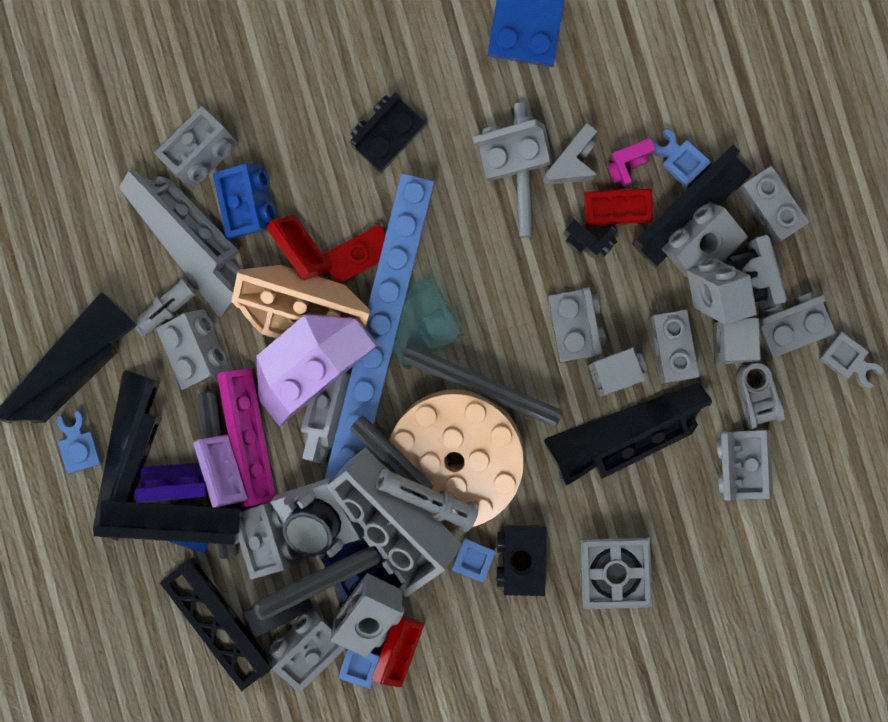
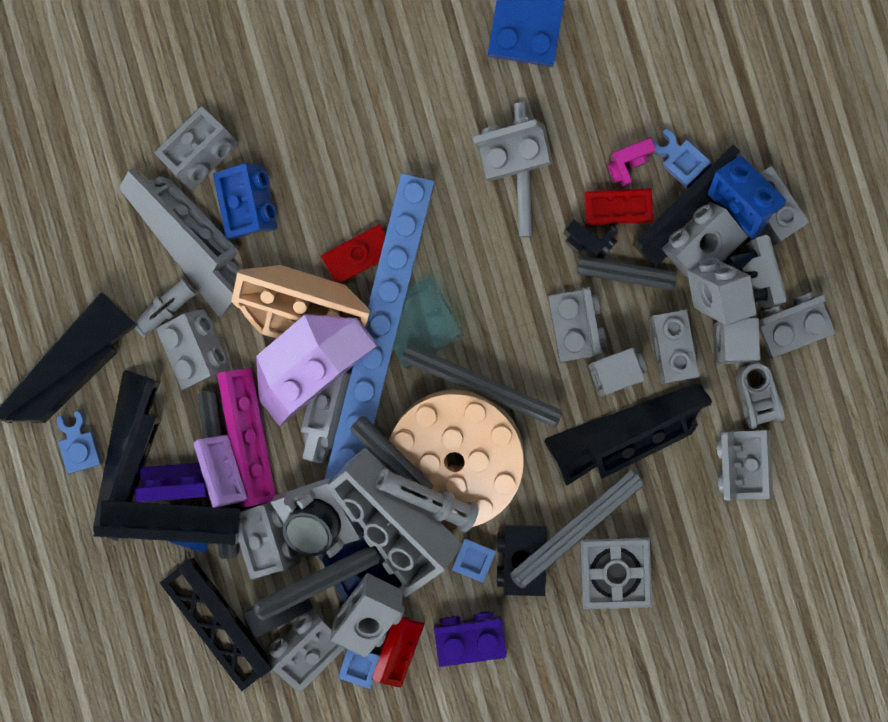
red plate [266,214,332,280] -> none
black bracket [350,92,426,173] -> none
light grey slope [542,123,597,185] -> none
light grey plate [819,332,884,389] -> none
none -> dark purple bracket [433,611,507,667]
none -> dark grey axle [510,470,644,588]
none -> dark grey axle [577,256,677,290]
none -> blue bracket [708,156,786,240]

